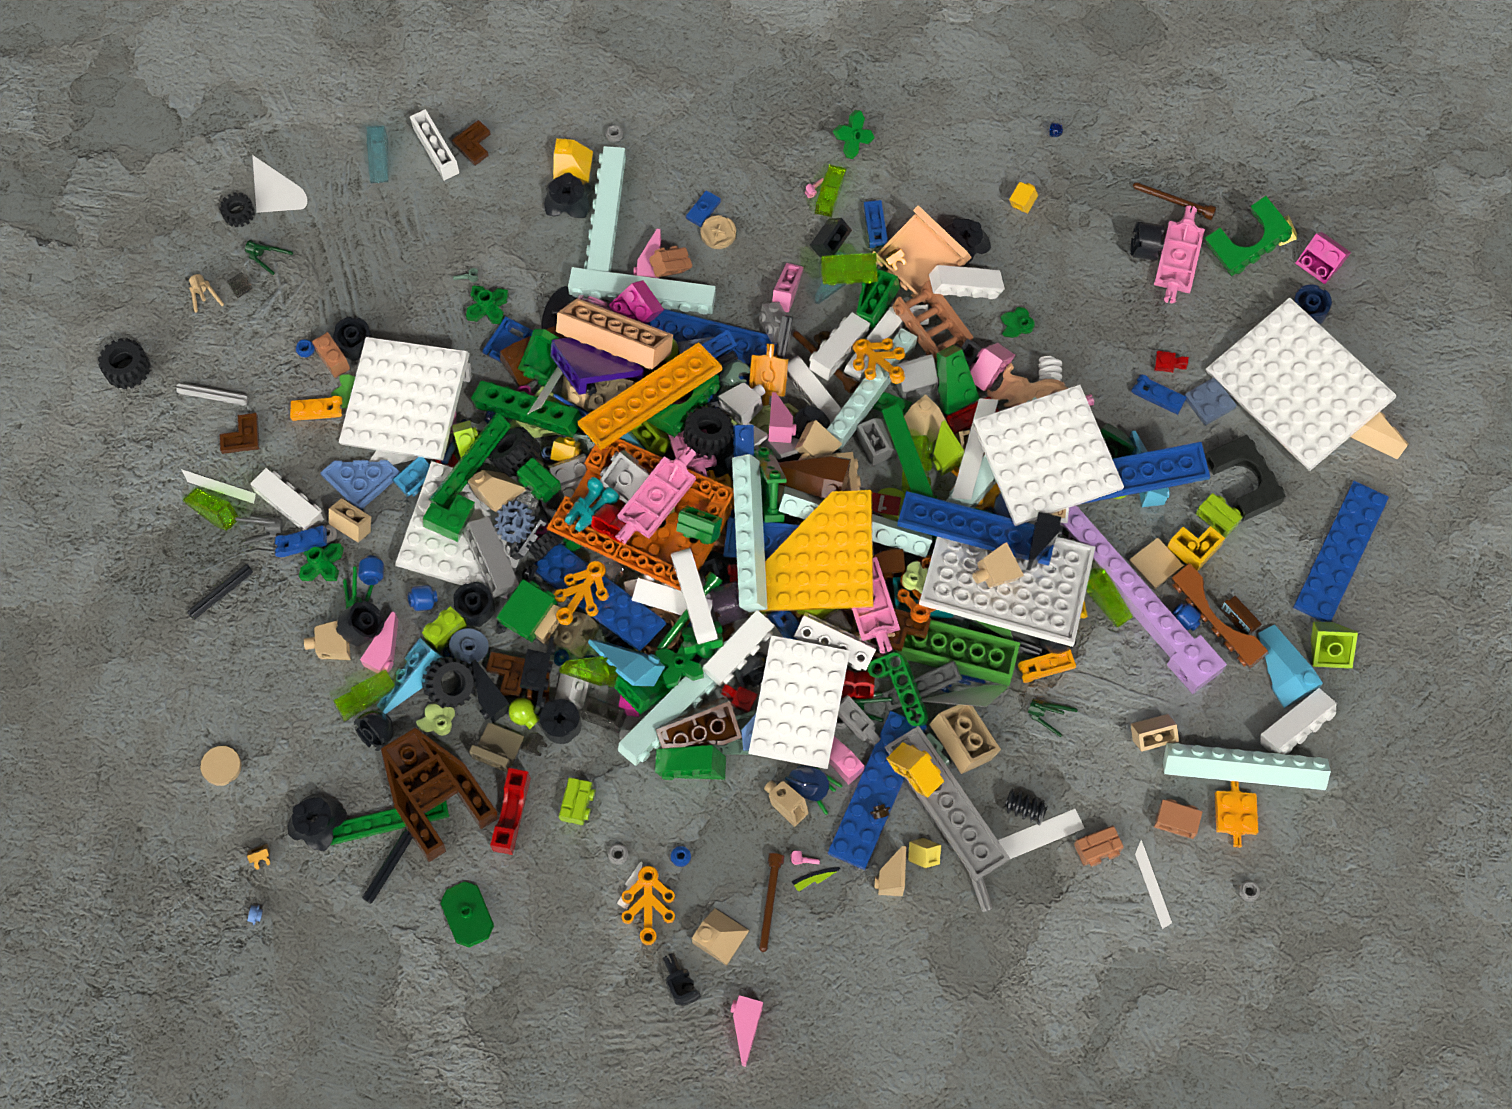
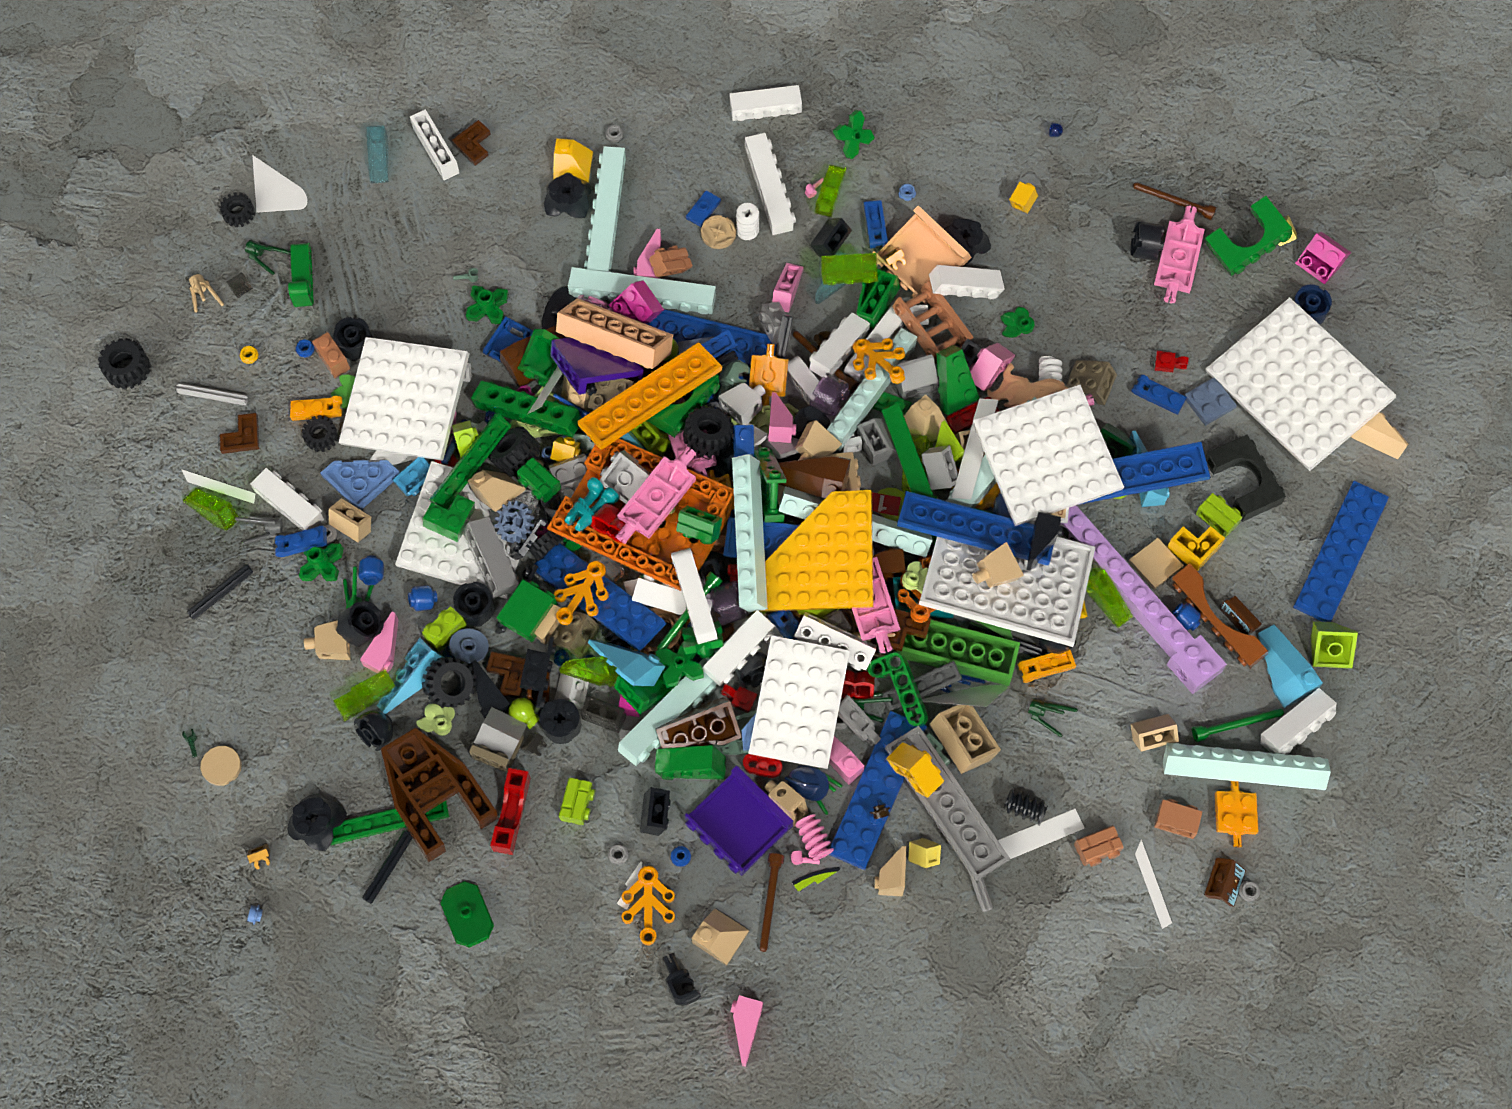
none -> clear green hand [182,729,198,758]
none -> yellow plate [240,346,259,364]
none -> green beam [288,243,314,307]
none -> black tyre [302,415,338,452]
none -> light grey slope [474,707,527,760]
none -> black brick [640,787,671,836]
none -> dark purple panel [685,765,793,876]
none -> white brick [729,85,802,121]
none -> white piece [736,203,759,240]
none -> red plate [743,754,782,778]
none -> white brick [745,133,796,235]
none -> bright pink piece [795,814,834,861]
none -> clear purple brick [809,372,850,416]
none -> white tile [842,433,862,453]
none -> medium blue plate [898,184,916,201]
none -> light grey brick [922,445,958,490]
none -> dark tan bracket [1066,360,1117,405]
none -> green piece [1192,709,1284,742]
none -> reddish brown panel [1204,858,1246,907]

